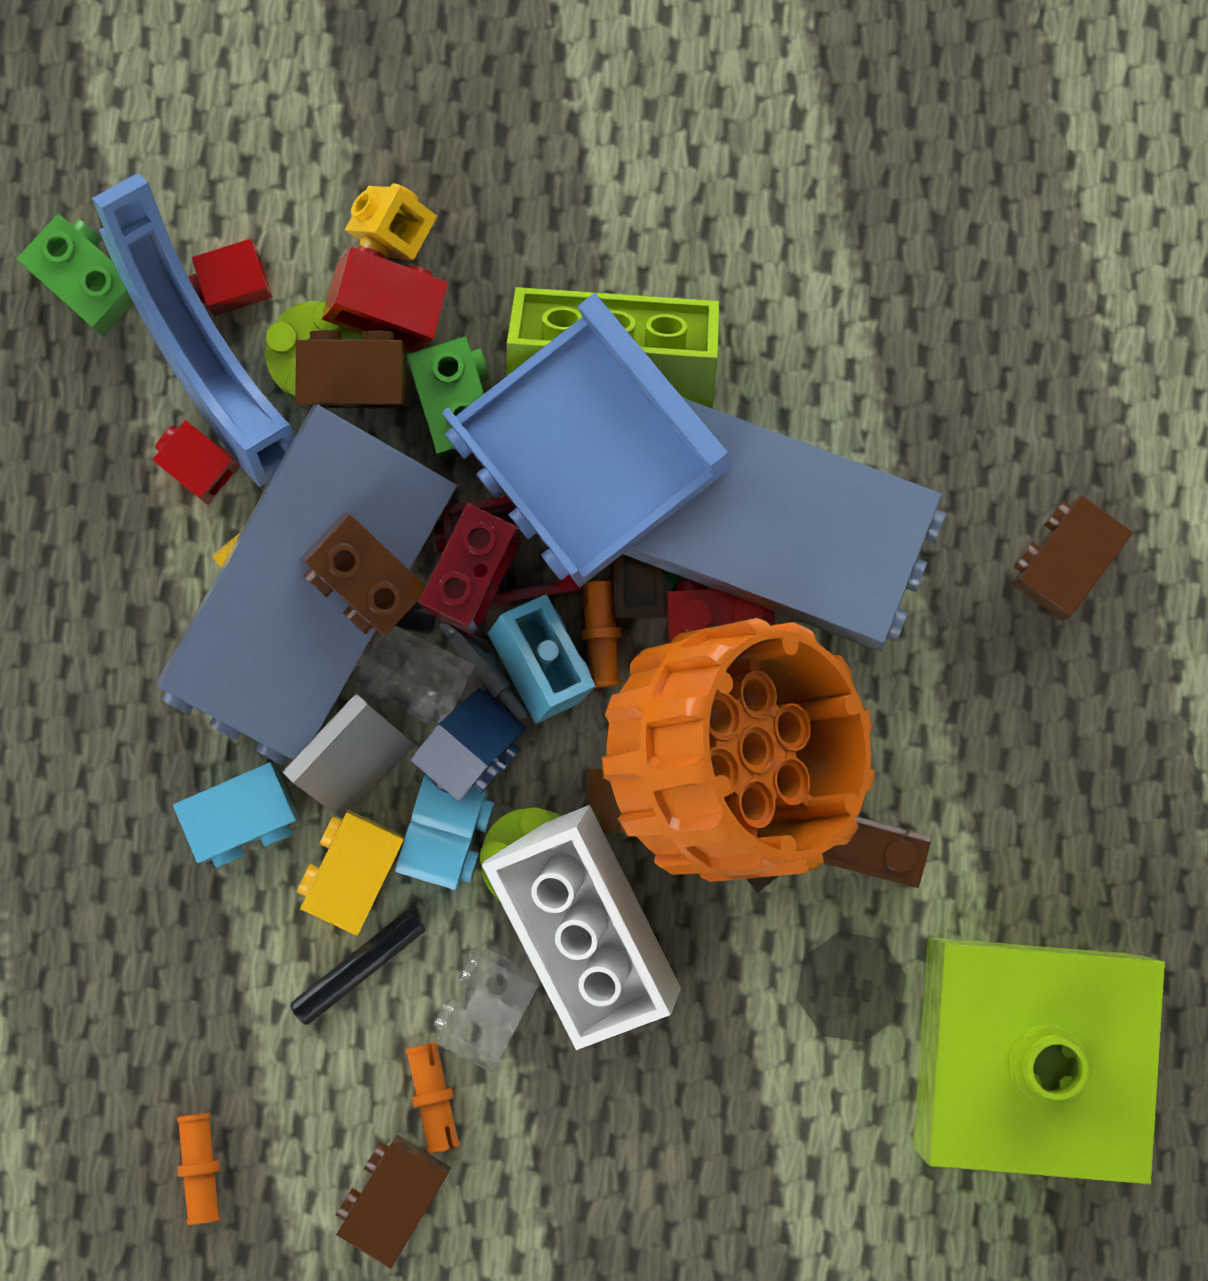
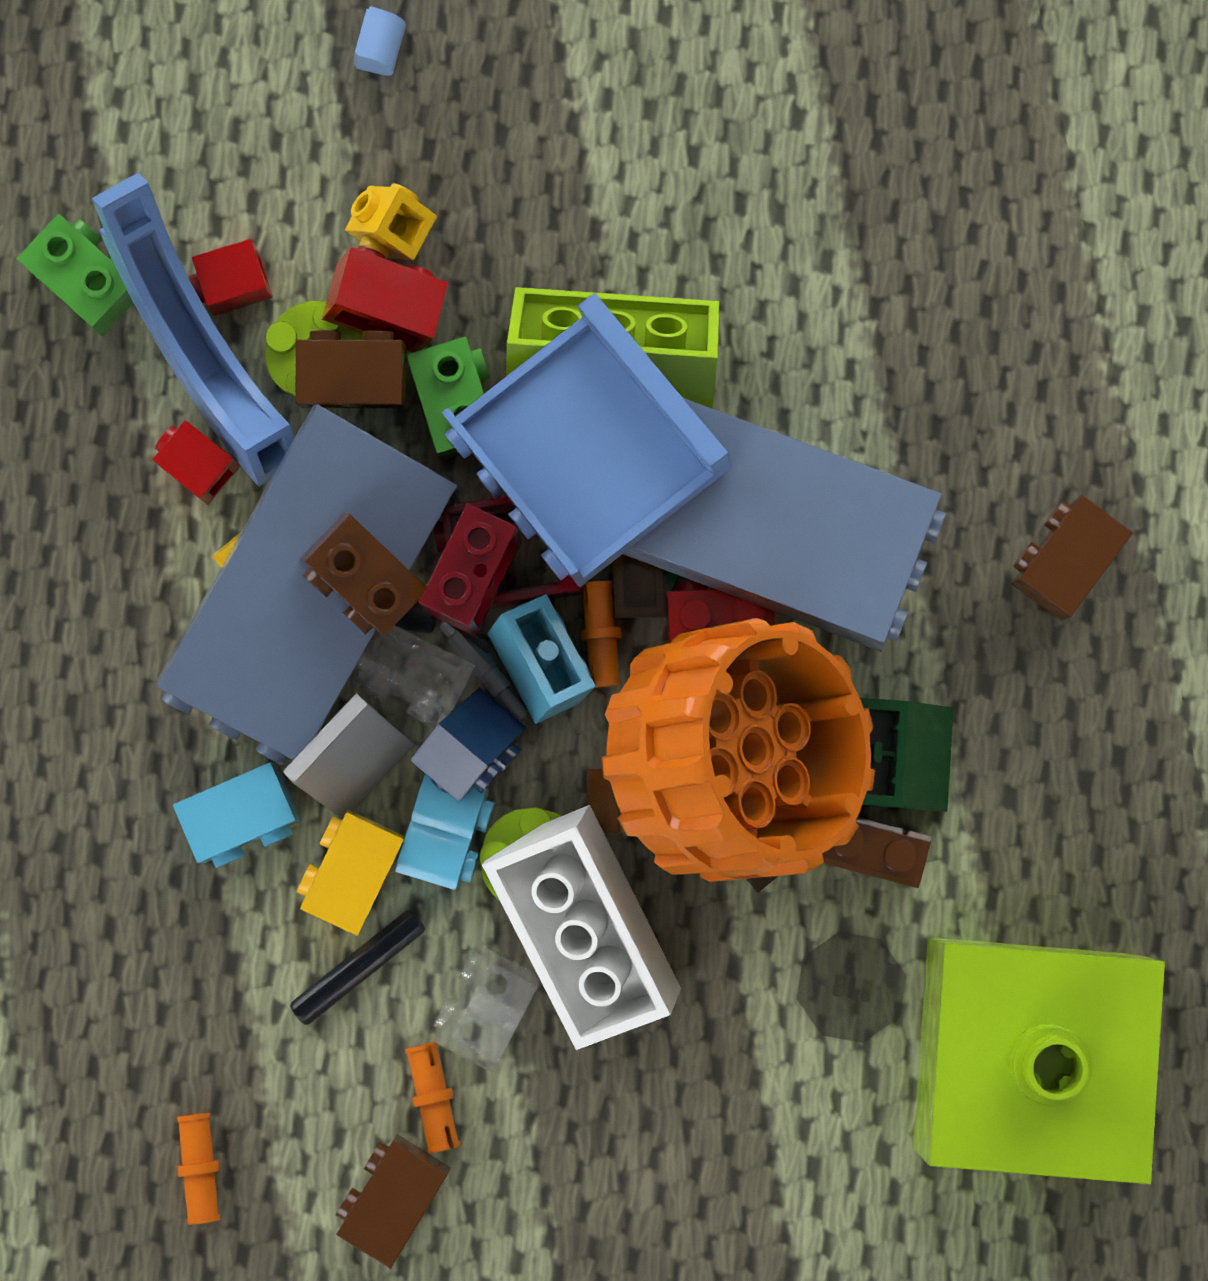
none -> light blue brick [354,6,406,76]
none -> dark green slope [860,698,954,812]

